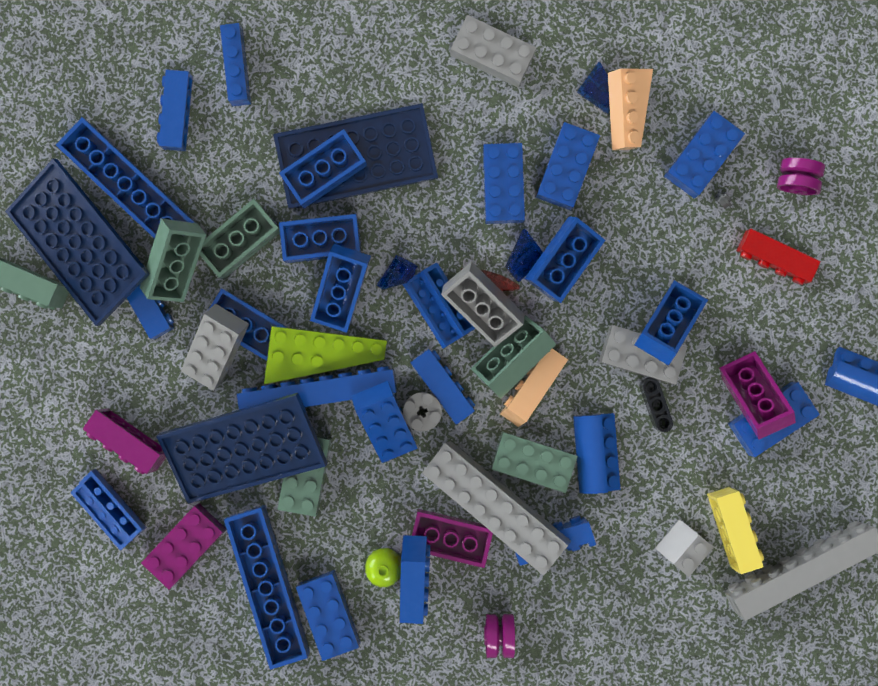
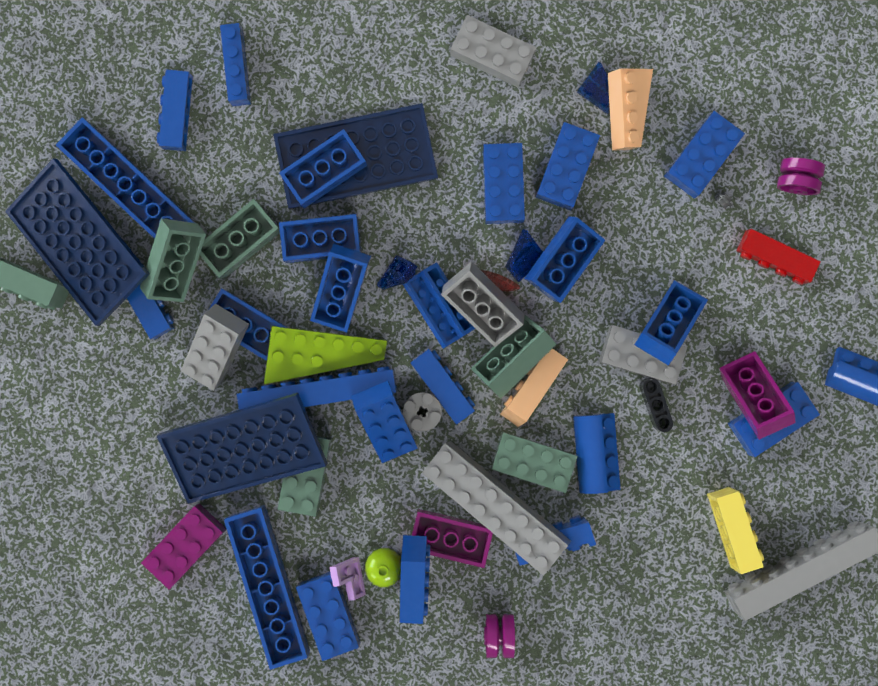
blue brick [70,469,147,551] -> none
magenta brick [83,408,166,474] -> none
light grey slope [655,519,714,577] -> none
none -> lavender plate [330,557,366,601]

